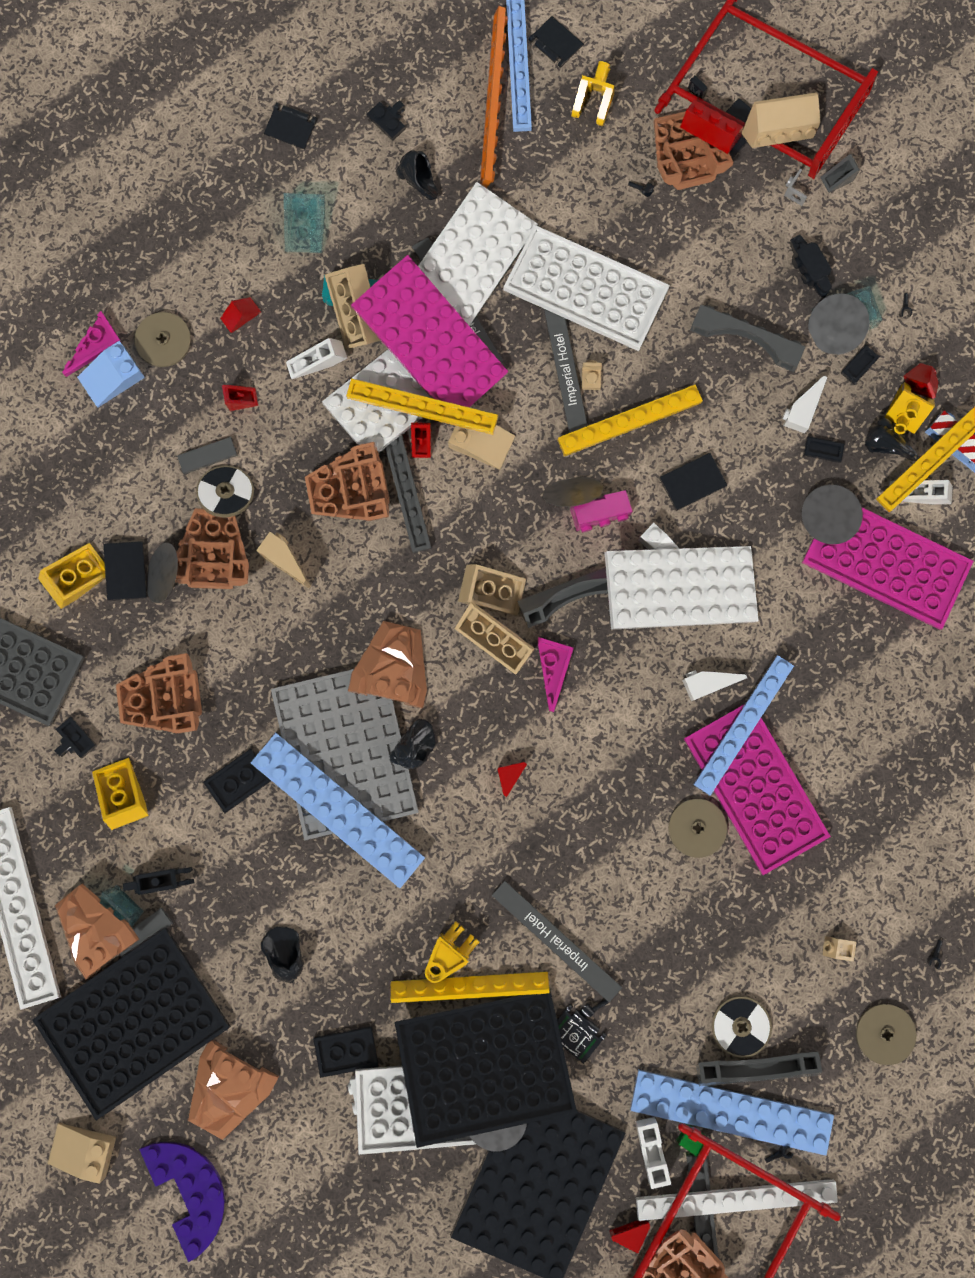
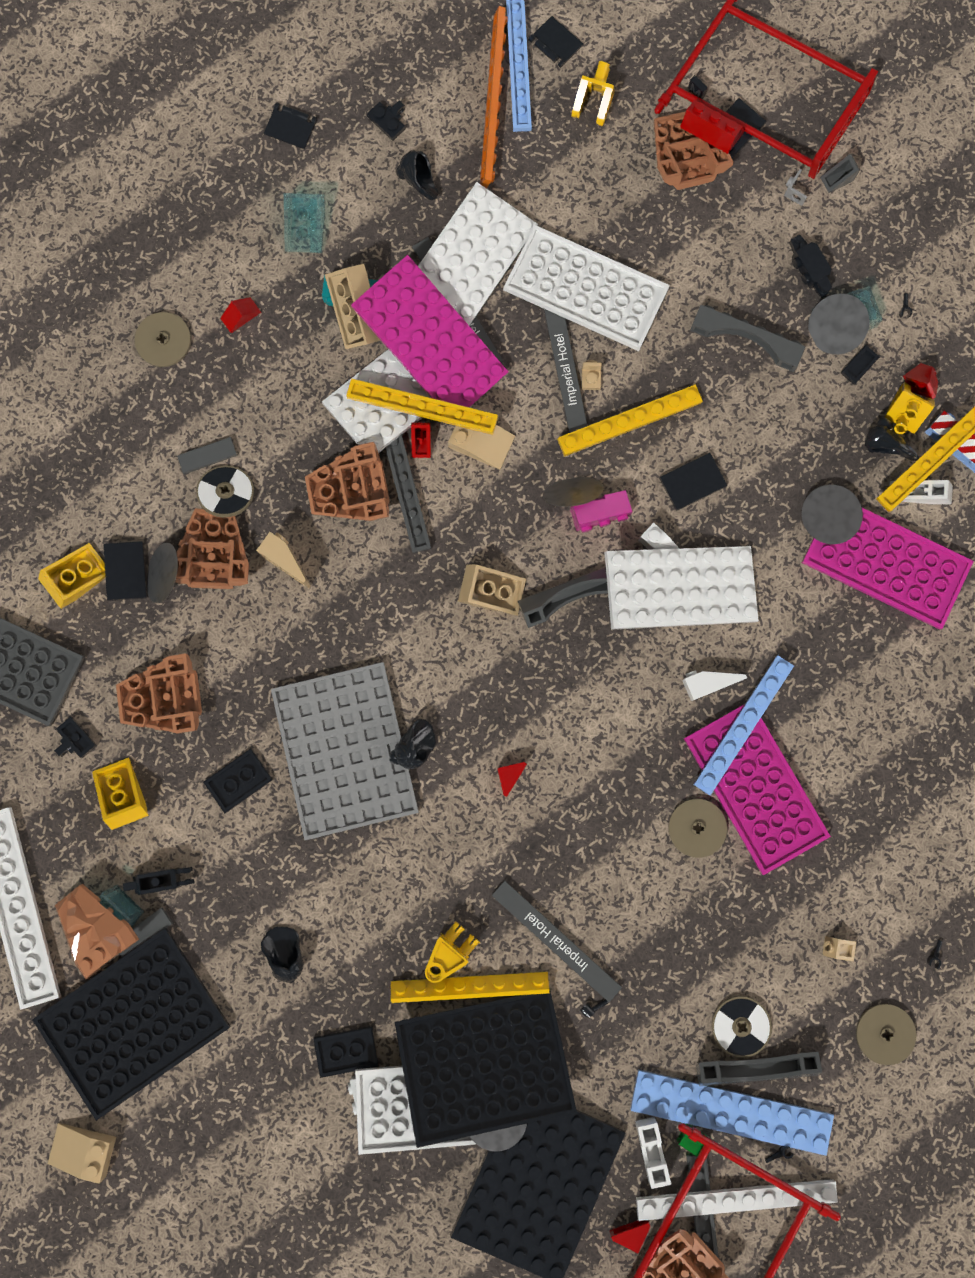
dark pink wing [62,311,122,377] -> none
light blue slope [77,341,145,408] -> none
dark purple plate [139,1142,225,1262] -> none
nougat wedge [188,1040,279,1140] -> none
red slope [222,385,258,411] -> none
light blue plate [251,733,426,888] -> none
white slope [286,338,347,379] -> none
nougat wedge [348,621,427,709] -> none
tan slope [454,602,535,674] -> none
dark pink wing [537,637,574,712] -> none
black piece [557,1004,607,1064] -> none
black hand [628,181,654,197] -> none
tan slope [742,92,820,148] -> none
white slope [782,376,827,433] -> none
black tile [803,436,845,463] -> none

